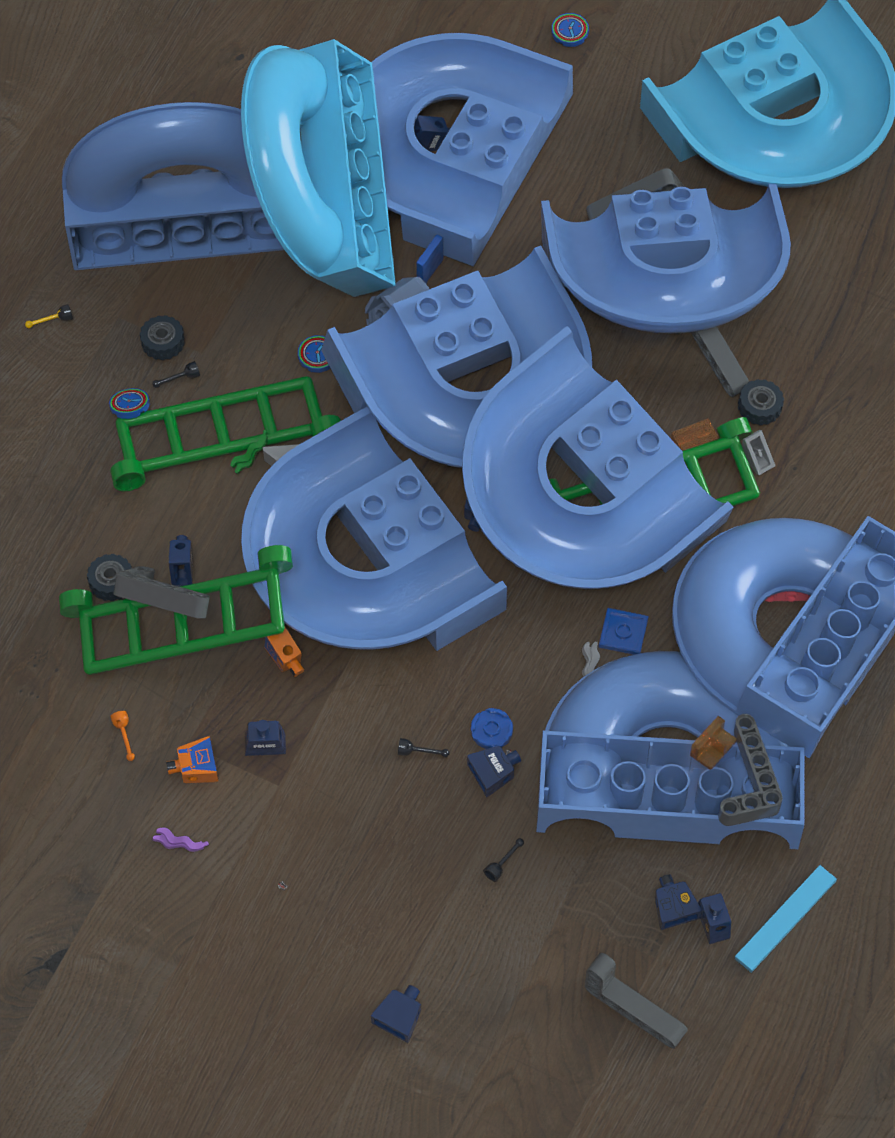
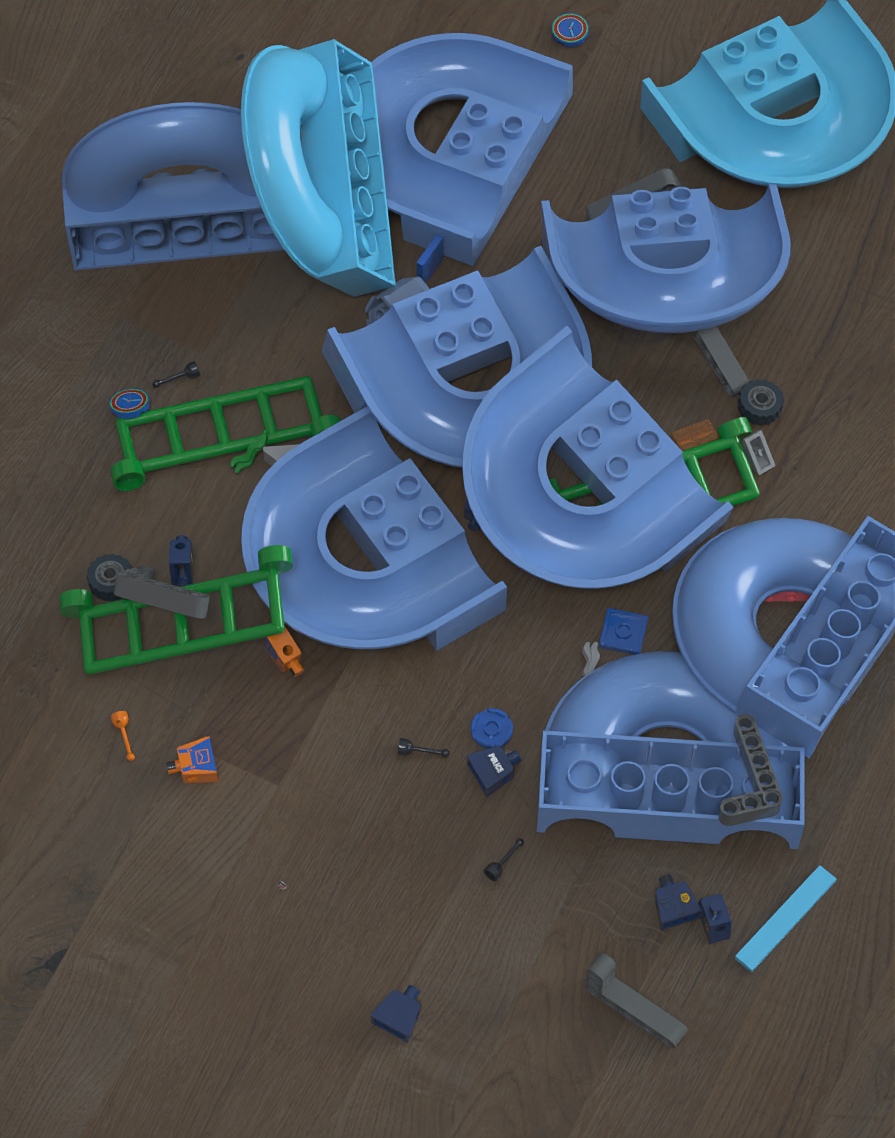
hinge [25,304,73,328] -> none
black wheel [140,315,185,360] -> none
medium lavender hair [153,828,209,852] -> none
dark blue torso [245,720,286,756] -> none
tile [298,335,330,373] -> none
dark blue torso [414,115,451,151] -> none
clear orange panel [690,716,737,770] -> none

